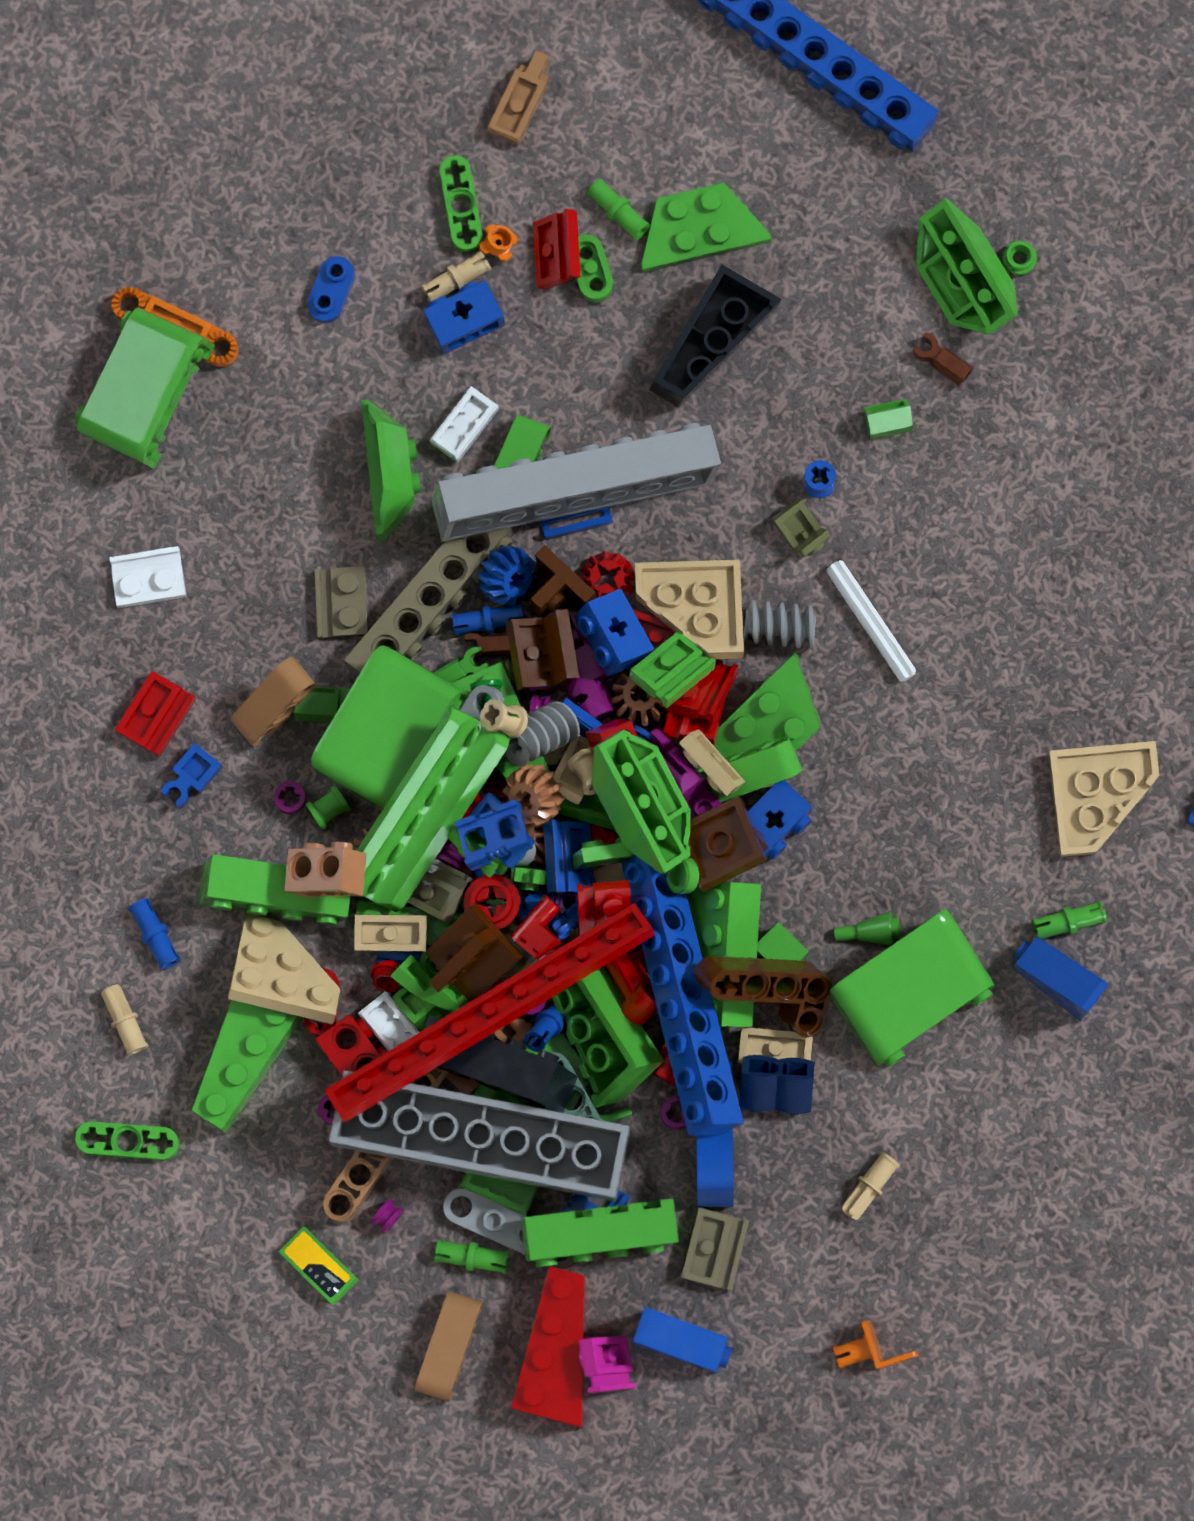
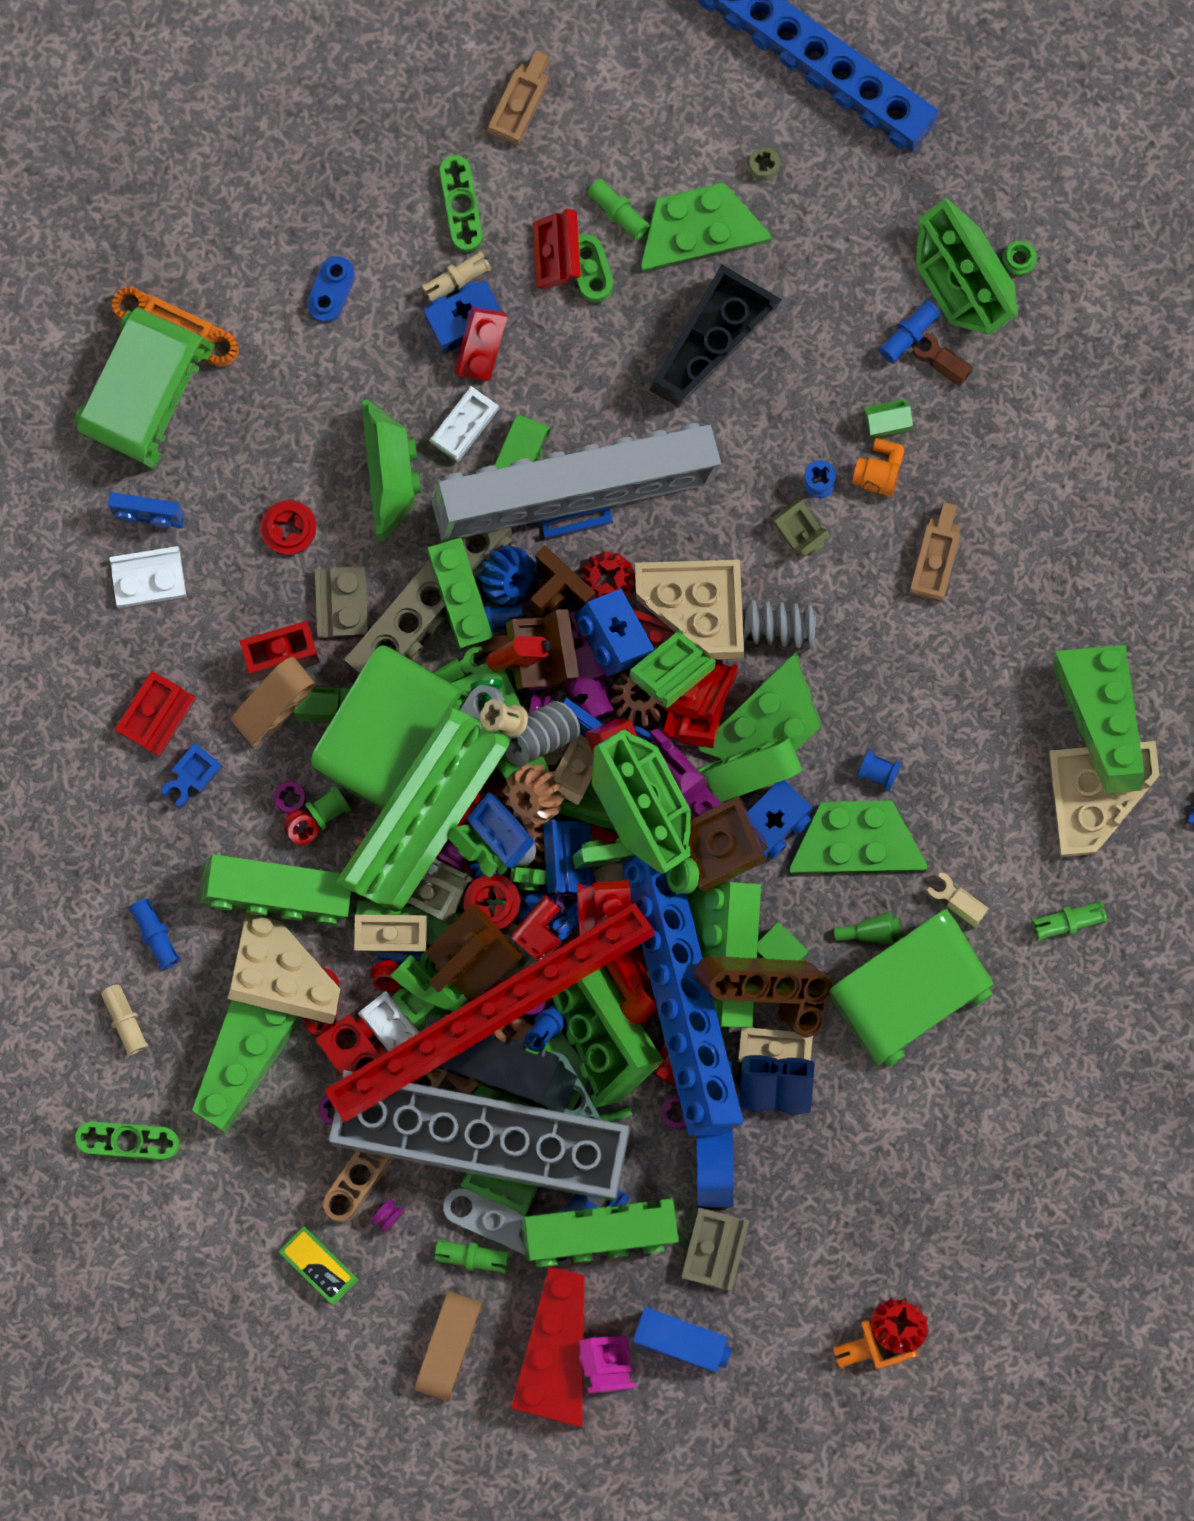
nougat brick [284,842,367,898] -> none
blue piece [454,799,533,871] -> none
orange plate [479,225,518,262] -> none
tan bush [567,748,596,795] -> none
tan plate [679,729,746,796] -> none
white axle [827,560,916,682] -> none
tan axle [841,1152,900,1220] -> none
blue slope [1013,936,1109,1021] -> none
none -> blue plate [108,492,185,528]
none -> red brick [239,621,320,682]
none -> red gear [261,500,317,556]
none -> red bush [283,809,319,845]
none -> bright green plate [426,537,494,649]
none -> red plate [454,307,507,381]
none -> red piece [487,636,551,673]
none -> olive bush [749,147,780,181]
none -> bright green wing [790,800,927,874]
none -> orange piece [852,438,905,498]
none -> blue bush [857,749,902,792]
none -> red gear [871,1297,929,1354]
none -> blue pin [878,300,941,364]
none -> medium nougat hinge [909,502,961,602]
none -> tan bar [926,872,989,928]
none -> bright green wedge [1053,645,1144,794]

